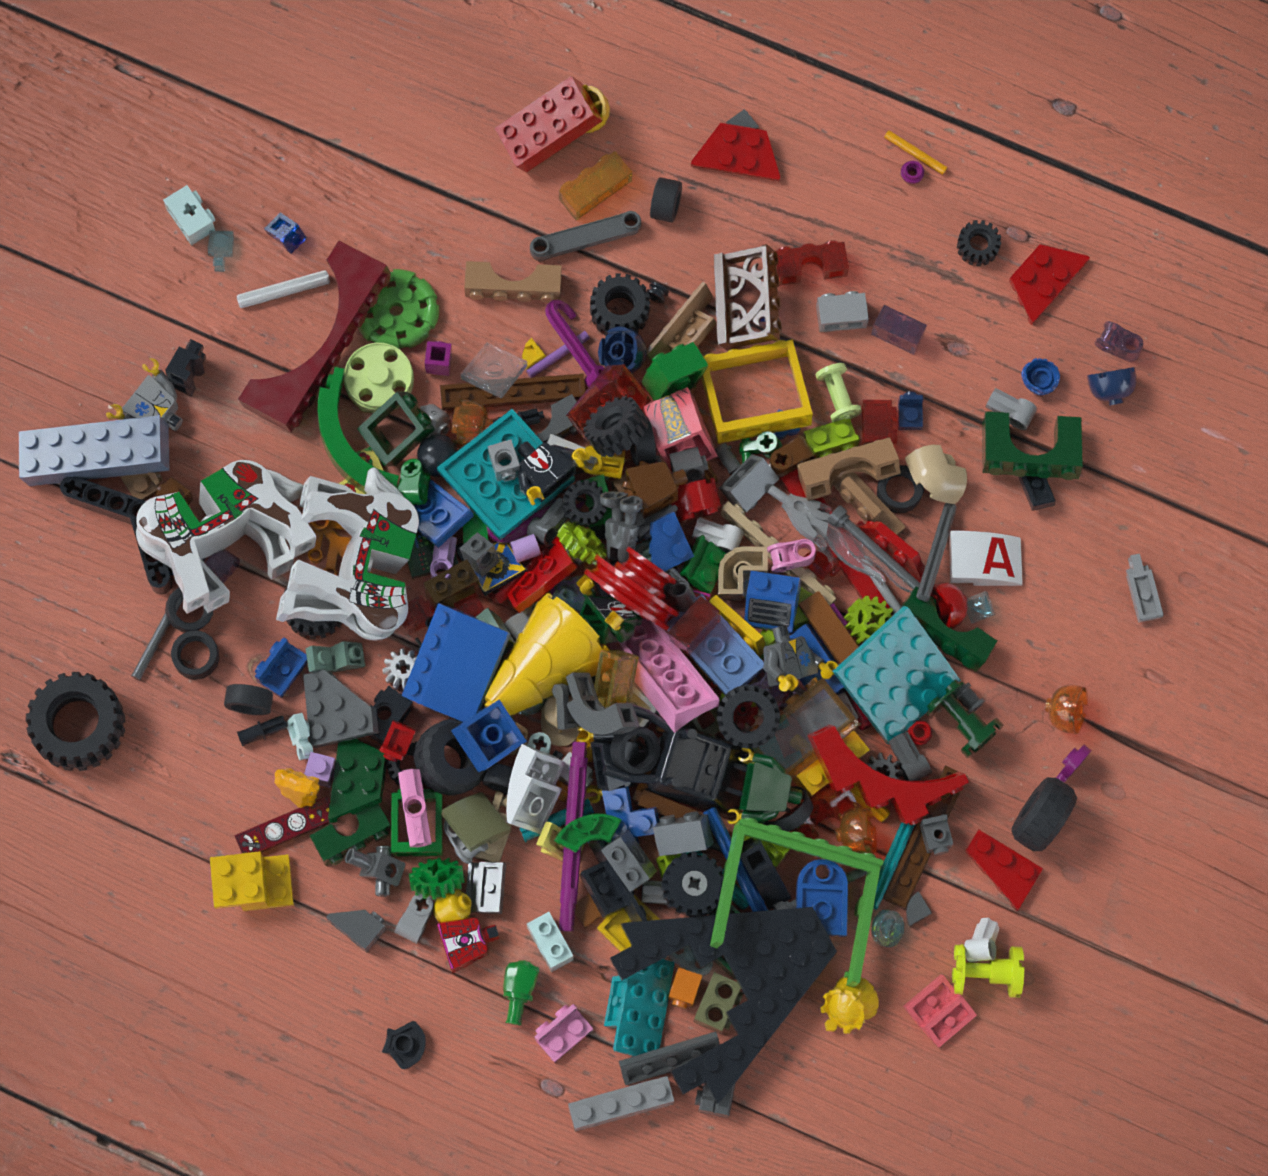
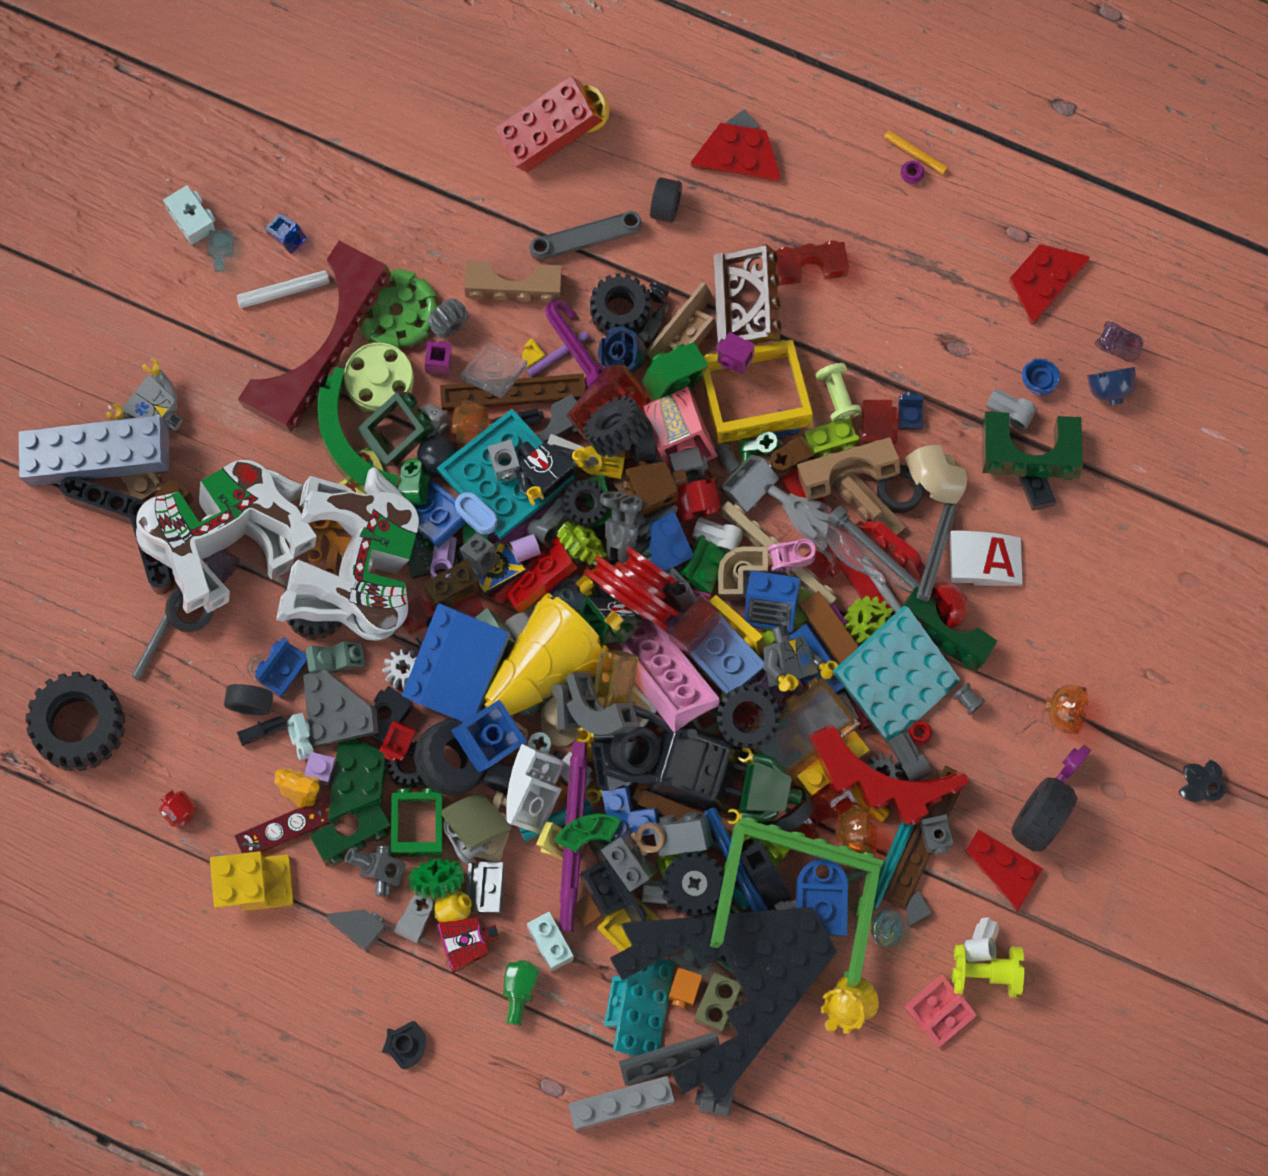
black hips [165,339,206,397] -> none
black tyre [171,630,220,680] -> none
bright pink piece [398,769,432,848] -> none
bright pink bracket [535,1004,593,1063] -> none
clear yellow brick [559,151,632,221] -> none
light grey brick [816,291,869,332] -> none
clear purple brick [871,305,927,355] -> none
dark green piece [927,680,1004,758] -> none
black tyre [957,220,1001,266] -> none
clear light blue tile [967,591,995,623] -> none
light grey hinge [1126,554,1163,623] -> none
none -> red head [159,790,197,828]
none -> dark grey gear [427,298,469,338]
none -> light blue tile [455,492,497,535]
none -> medium nougat piece [631,822,665,856]
none -> pearl dark grey piece [639,302,669,347]
none -> magenta brick [716,332,755,374]
none -> black plate [1178,760,1226,803]

